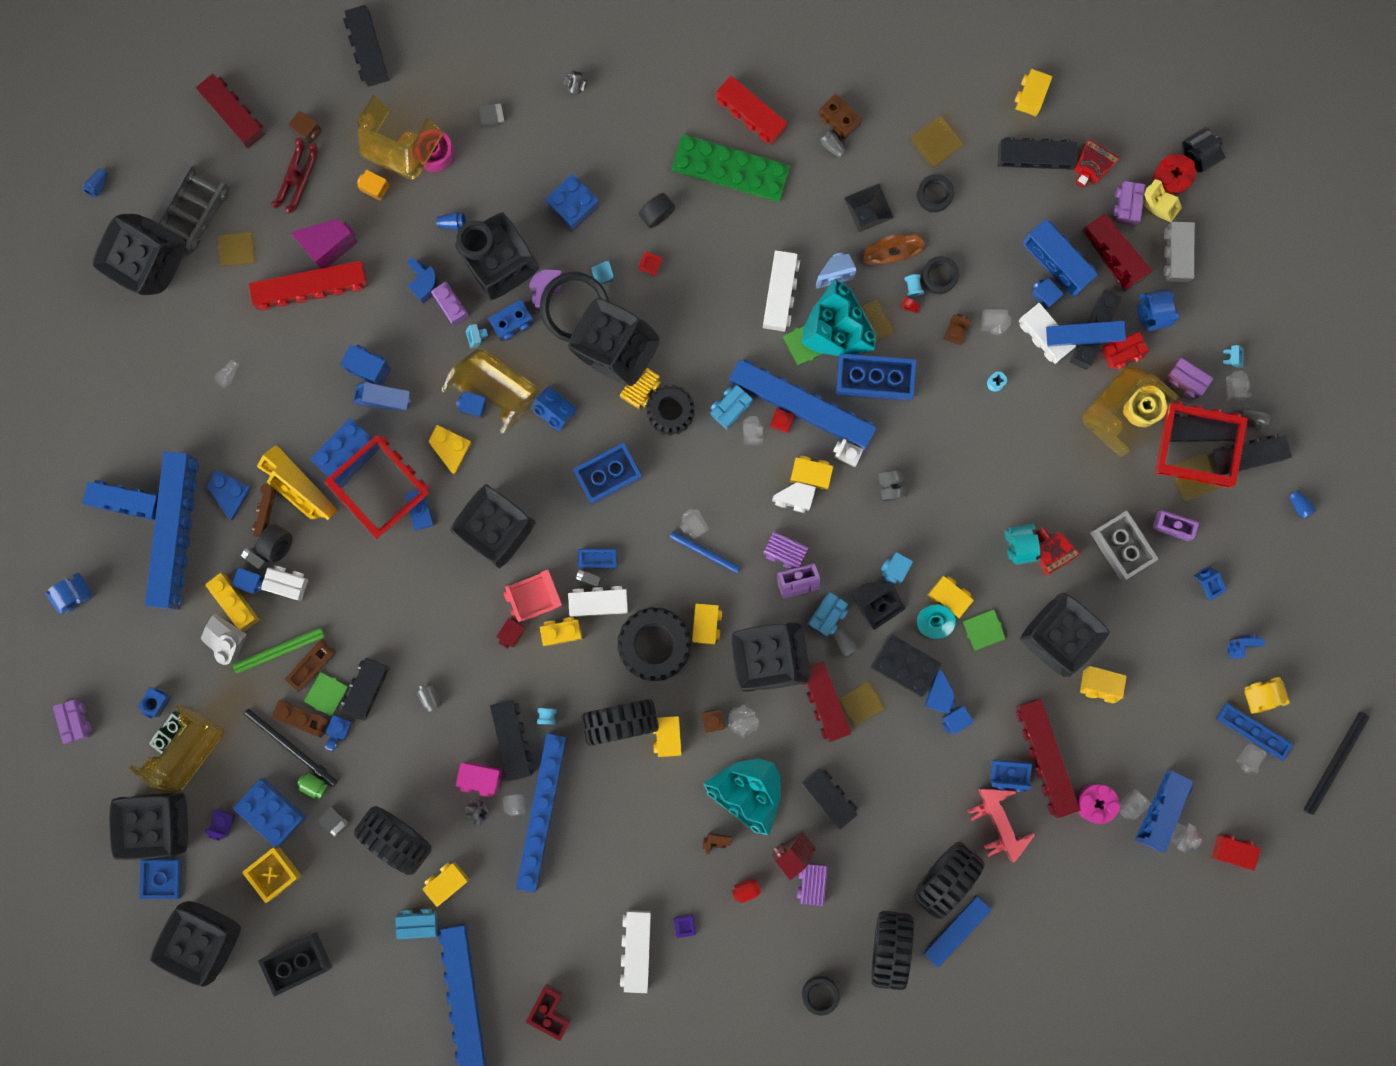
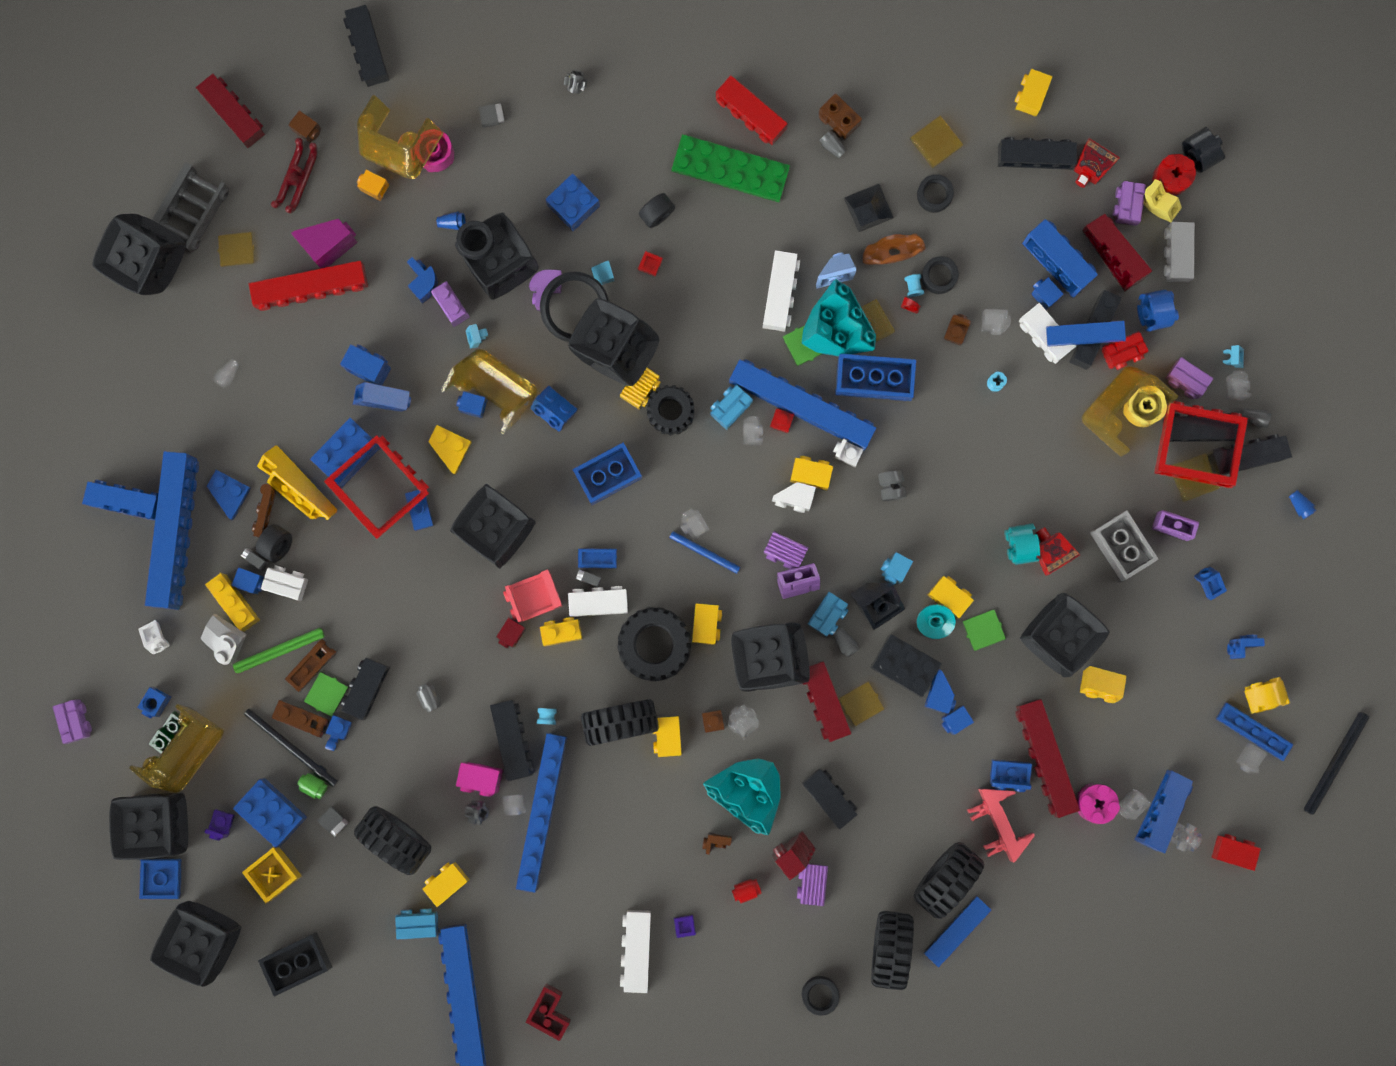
blue brick [45,573,93,615] -> none
blue cone [83,168,108,198] -> none
blue brick [488,299,534,341] -> none
none -> white bracket [138,620,170,654]

